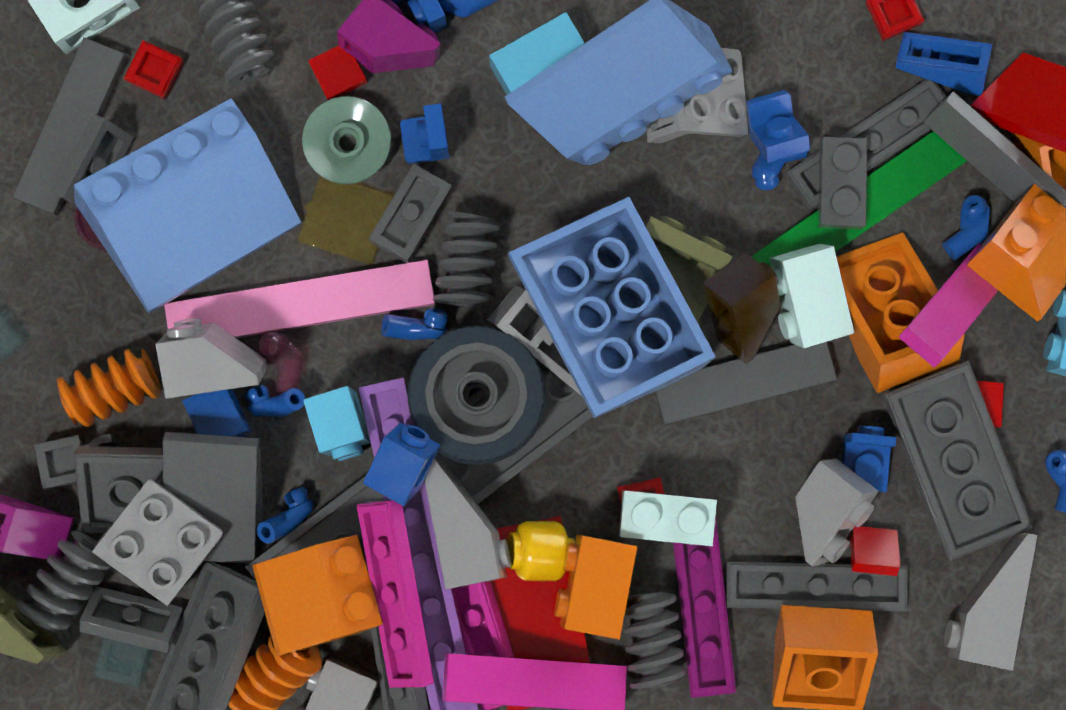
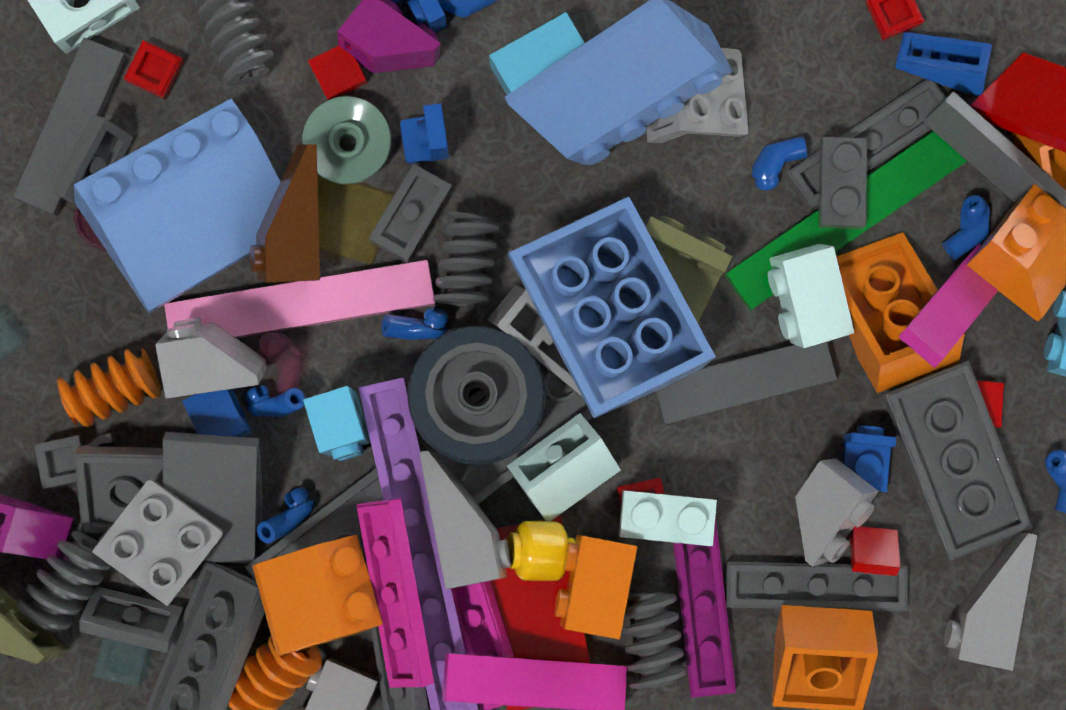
blue brick [363,423,441,506] -> none
dark brown slope [703,252,781,364] -> none
blue bracket [746,90,810,163] -> none
none -> reddish brown slope [250,144,320,282]
none -> light aqua brick [507,413,620,521]

